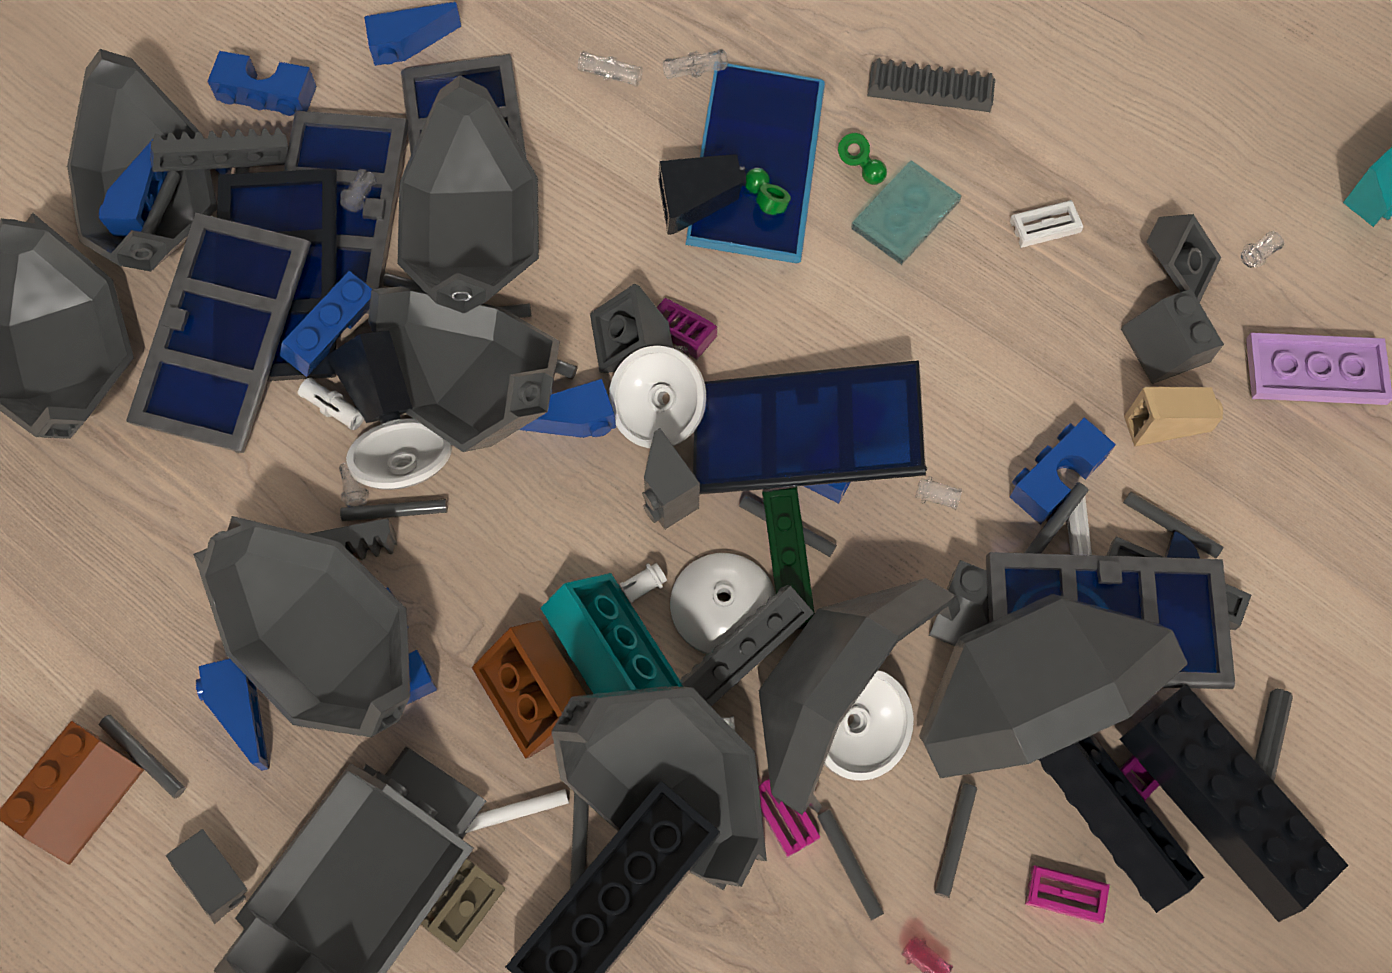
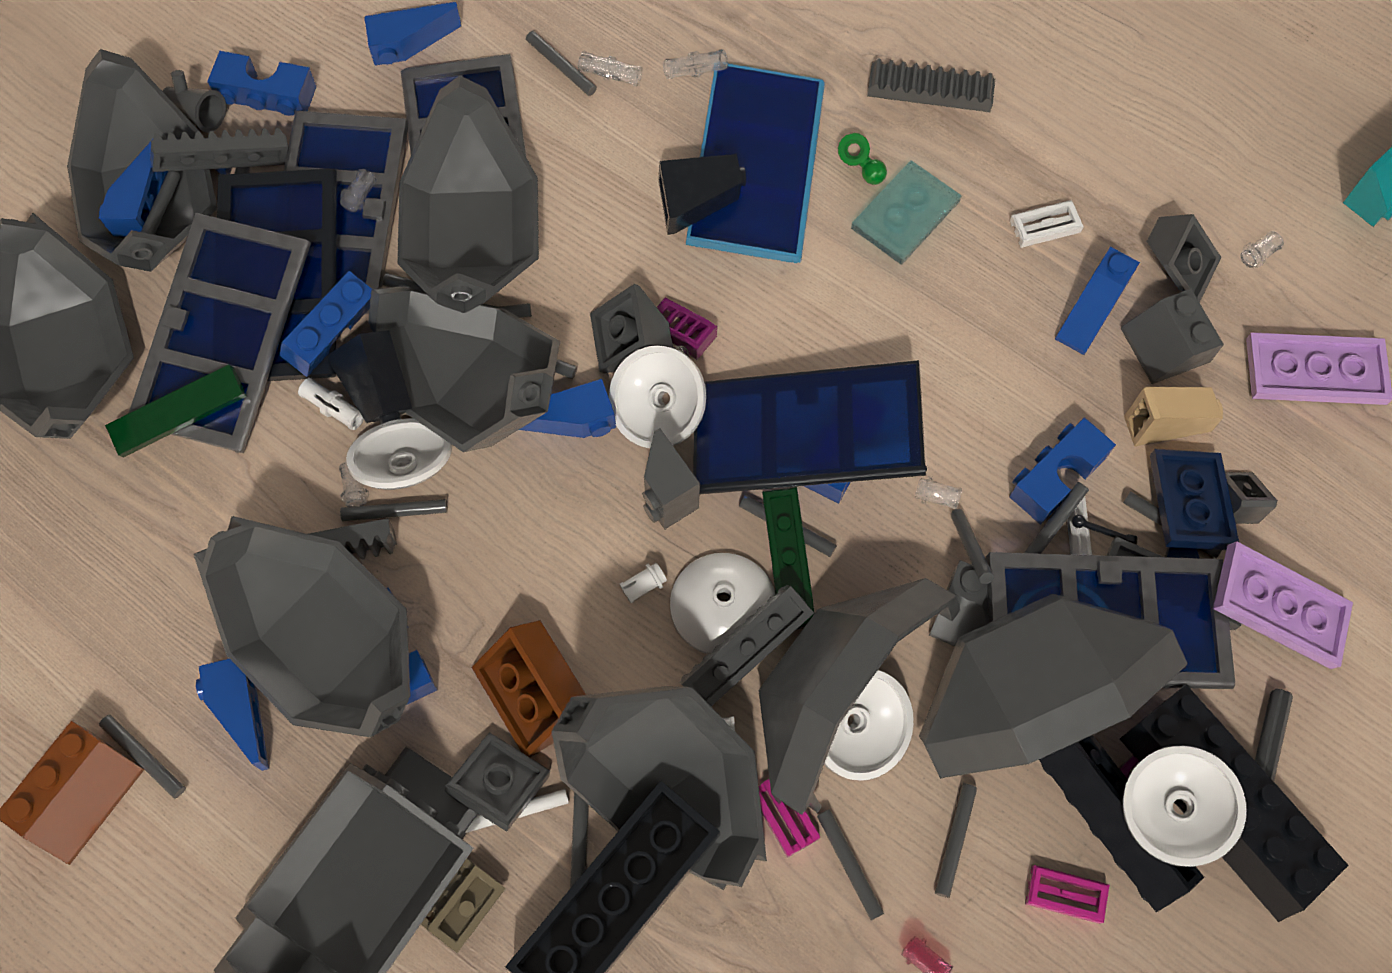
dark grey hinge [166,829,248,924] -> none
teal slope [540,573,683,694] -> none
green plate [745,168,791,215] -> none
none -> dark green tile [105,364,247,458]
none -> dark grey piece [163,70,226,132]
none -> dark grey tile [445,732,550,832]
none -> dark grey bar [526,31,597,96]
none -> dark grey bar [951,509,994,584]
none -> blue slope [1055,247,1140,355]
none -> black hinge [1072,515,1138,545]
none -> white dish [1123,746,1246,866]
none -> dark blue plate [1150,449,1239,550]
none -> lavender plate [1213,541,1353,669]
none -> dark grey slope [1225,472,1278,524]

